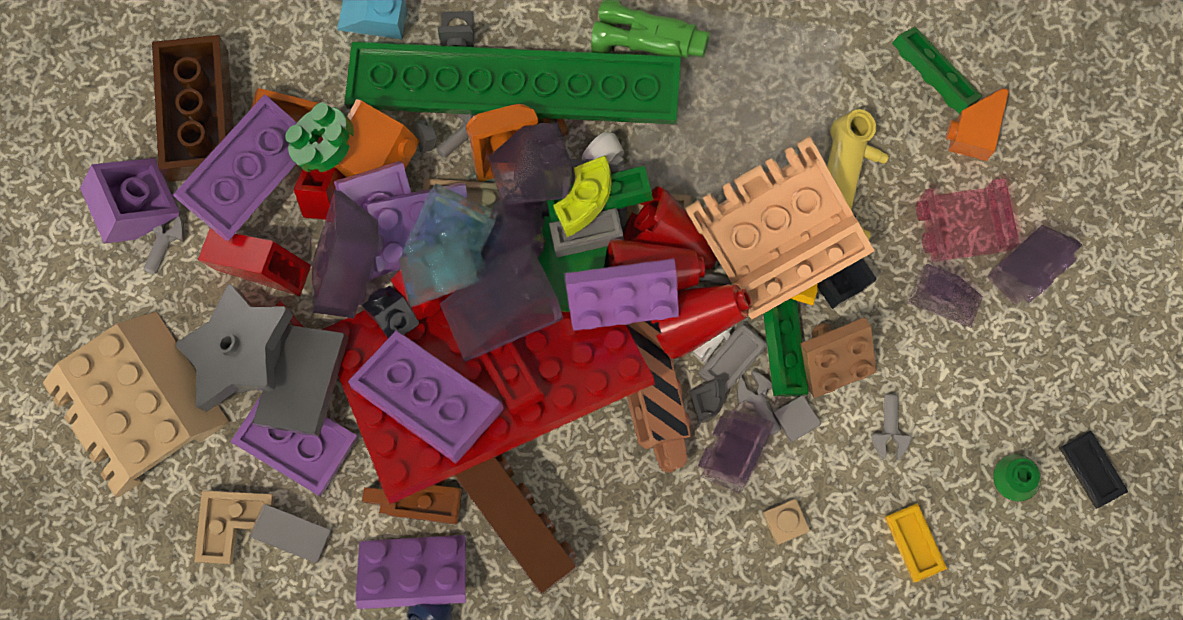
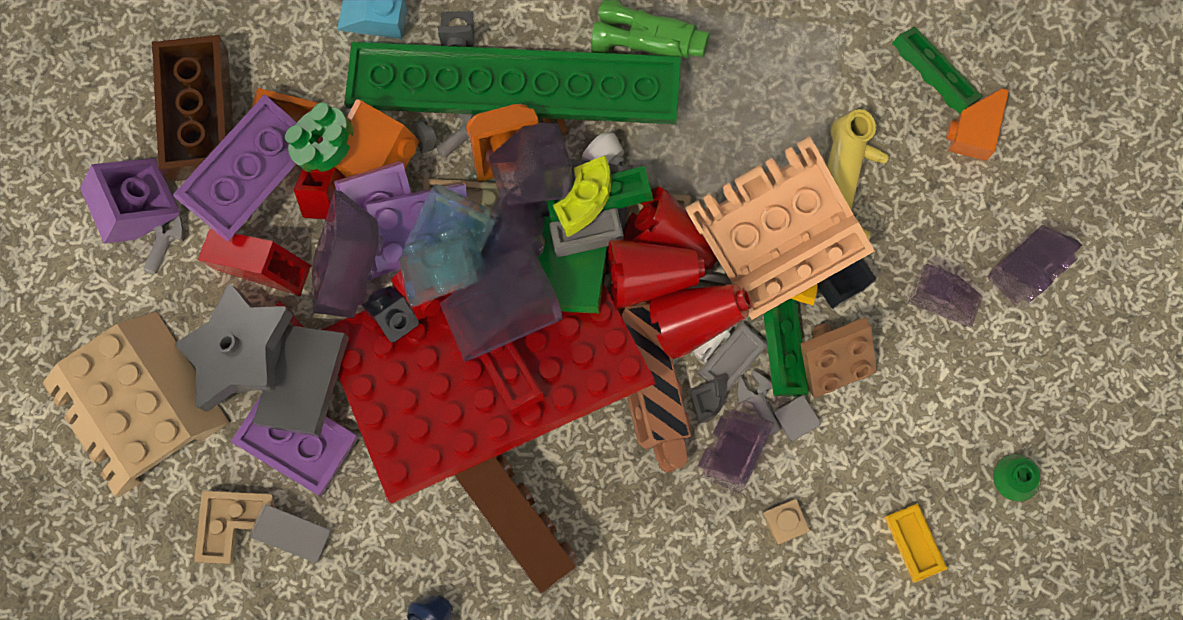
medium lavender plate [348,331,503,463] -> none
medium lavender plate [355,535,466,609] -> none
dark orange hinge [362,485,462,525] -> none
medium lavender plate [565,259,679,331] -> none
light grey bar [871,393,911,460] -> none
clear pink panel [916,178,1019,262] -> none
black tile [1059,431,1128,509] -> none

